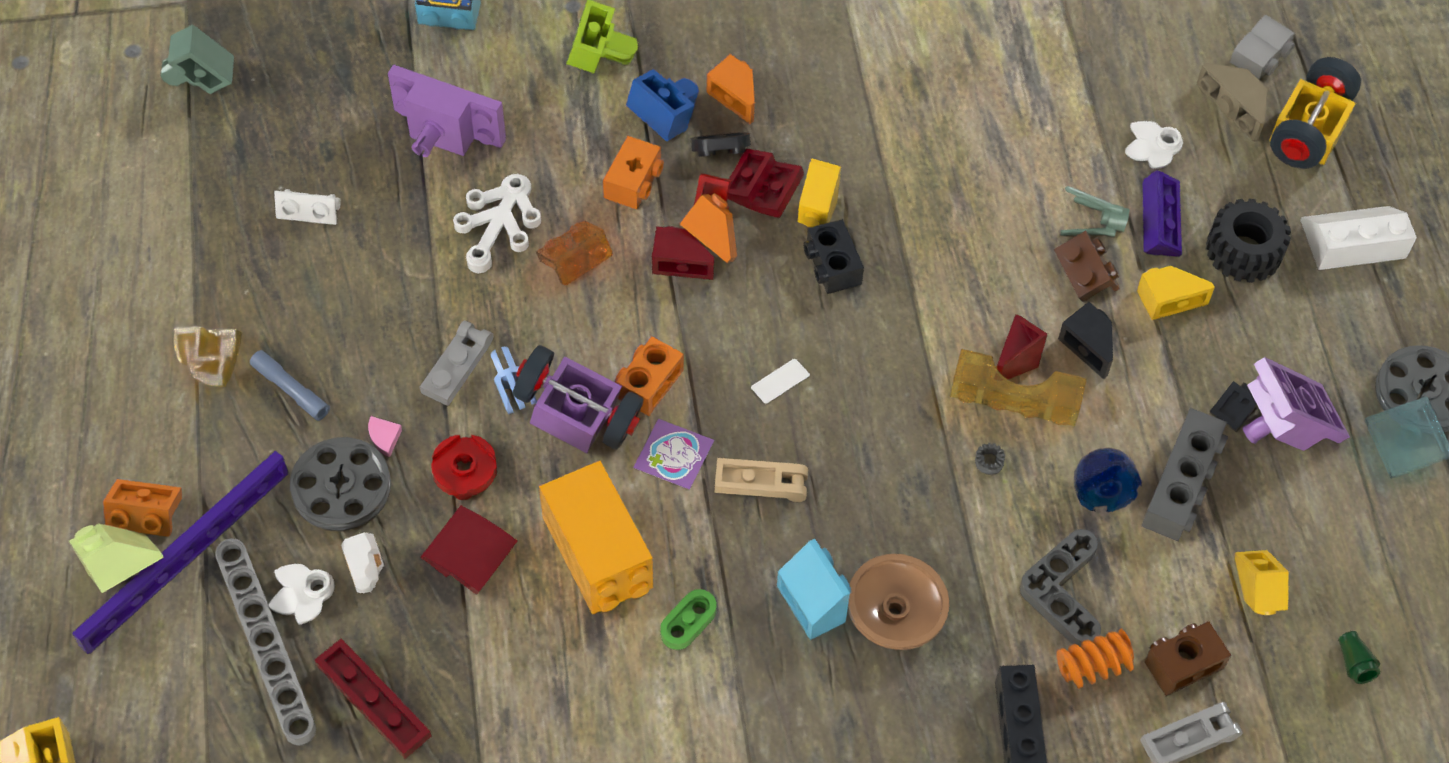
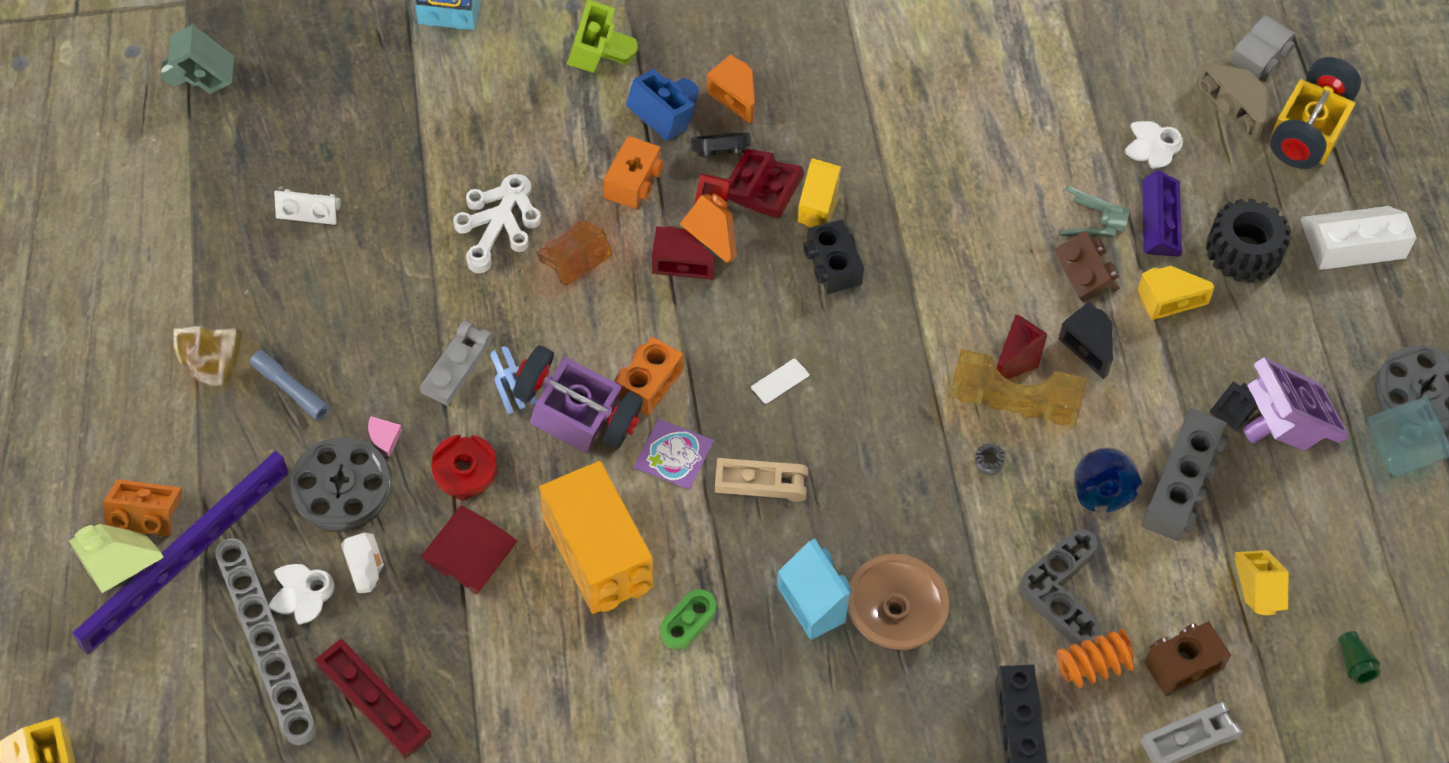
medium lavender brick [388,65,506,157] -> none

